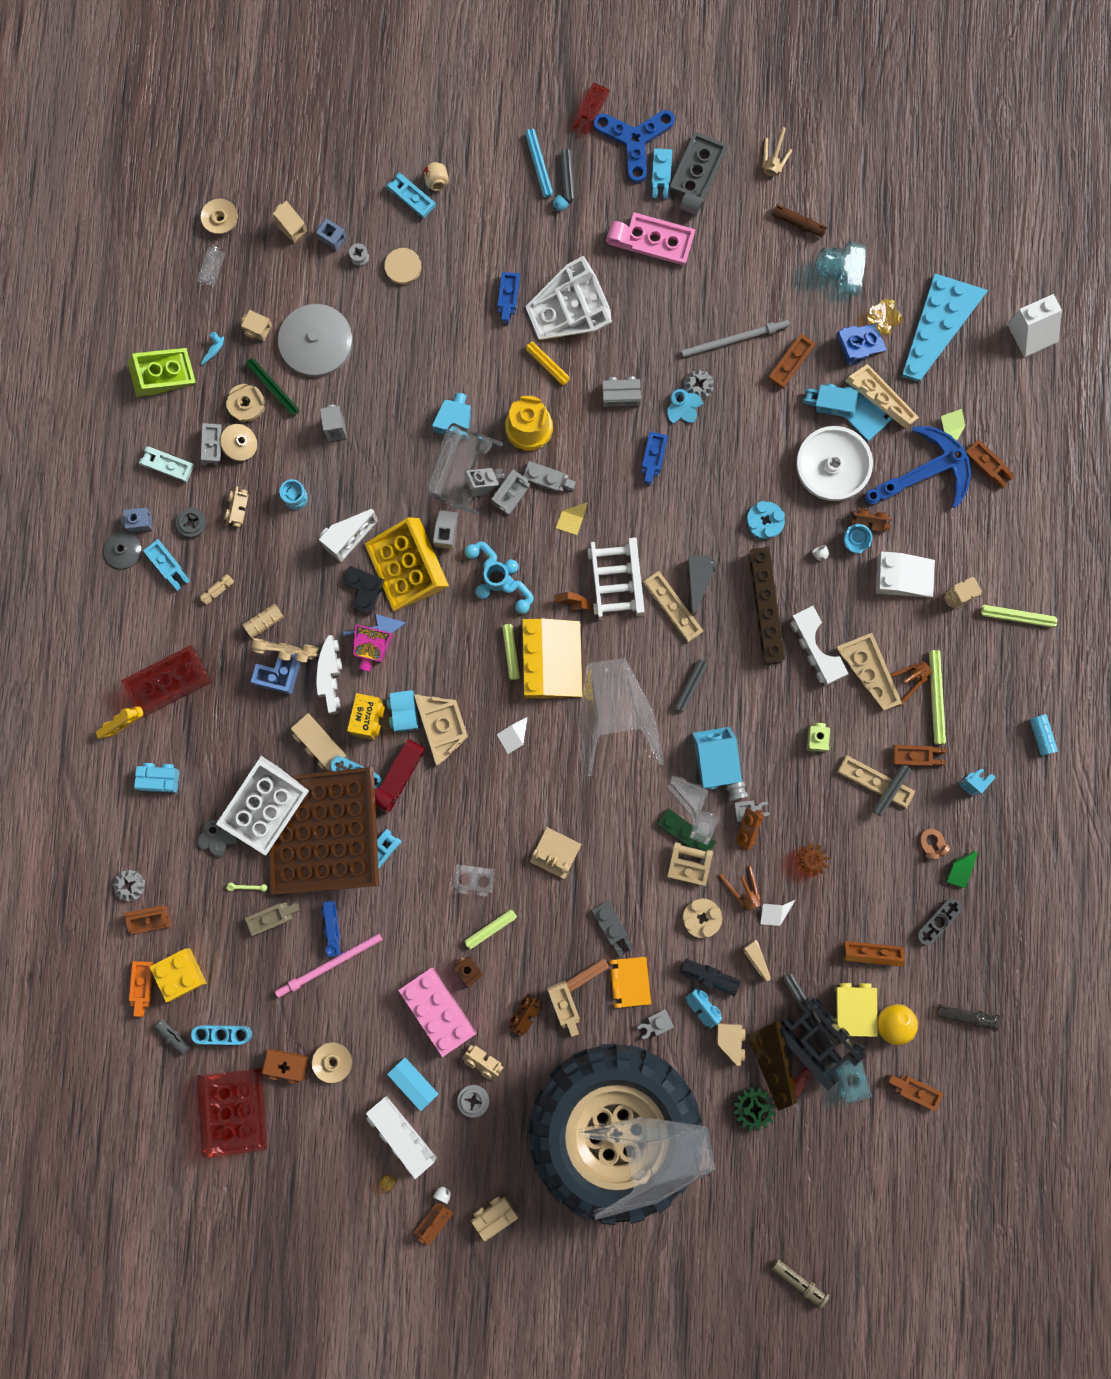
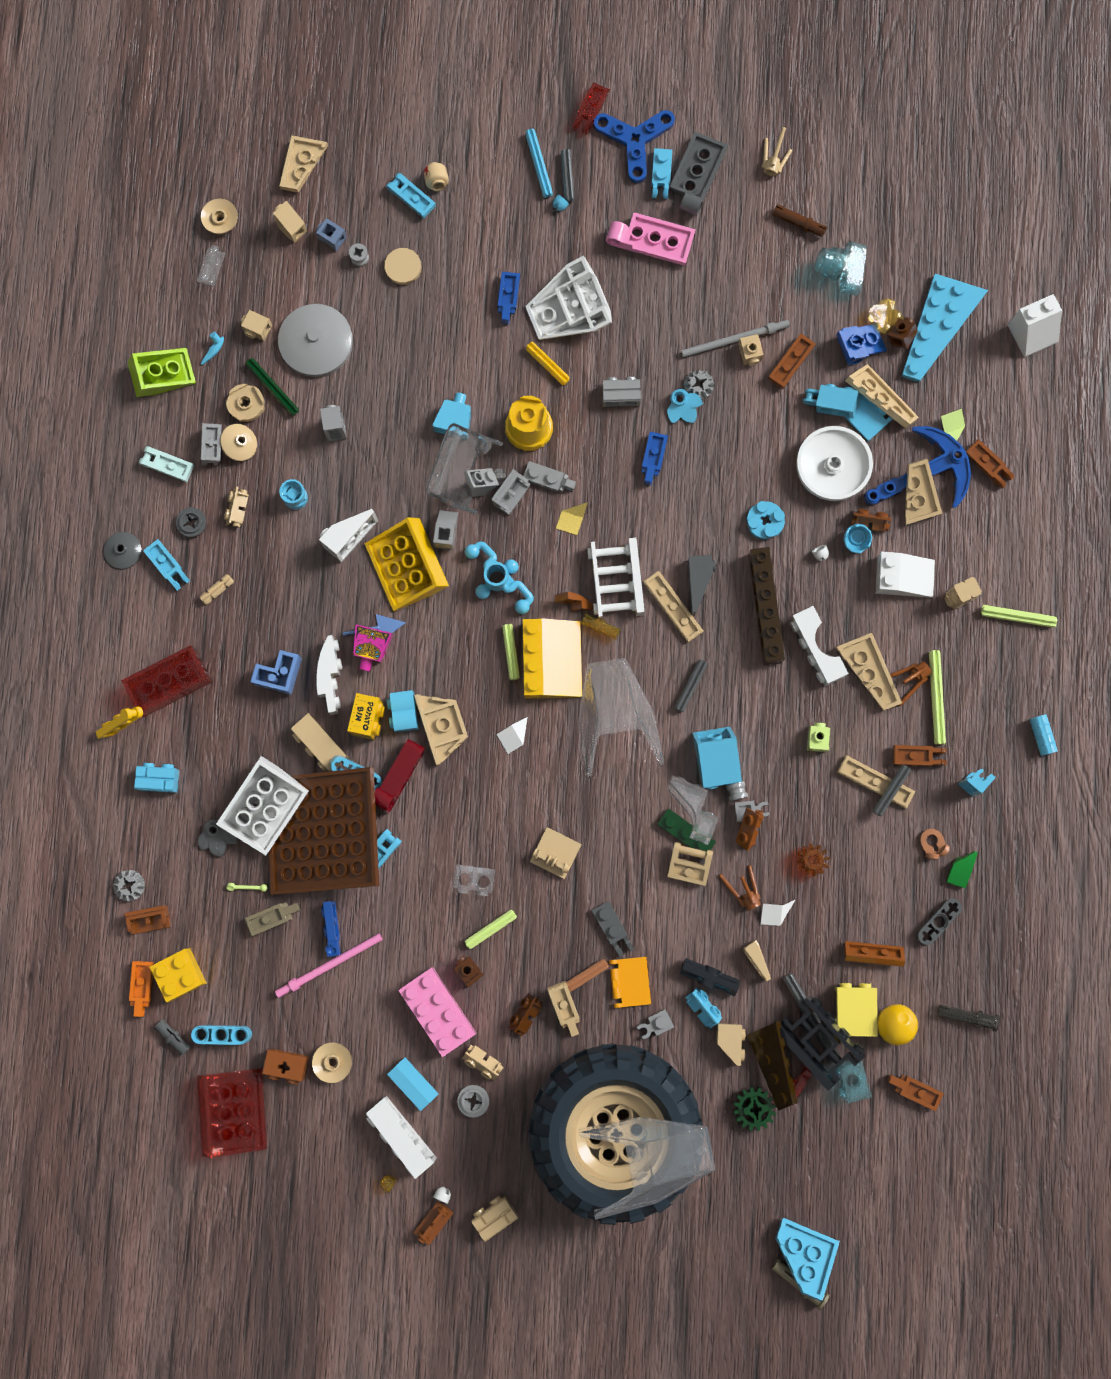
sand blue brick [122,507,153,533] -> none
tan axle [243,603,284,639] -> none
tan plant [251,638,320,662] -> none
black plate [342,566,385,615] -> none
tan plate [683,899,722,938] -> none
none -> tan wing [280,136,328,193]
none -> clear yellow pin [581,613,621,640]
none -> tan brick [738,334,763,366]
none -> medium azure plate [775,1218,840,1302]
none -> reddish brown brick [887,317,918,349]
none -> tan wing [904,459,942,525]

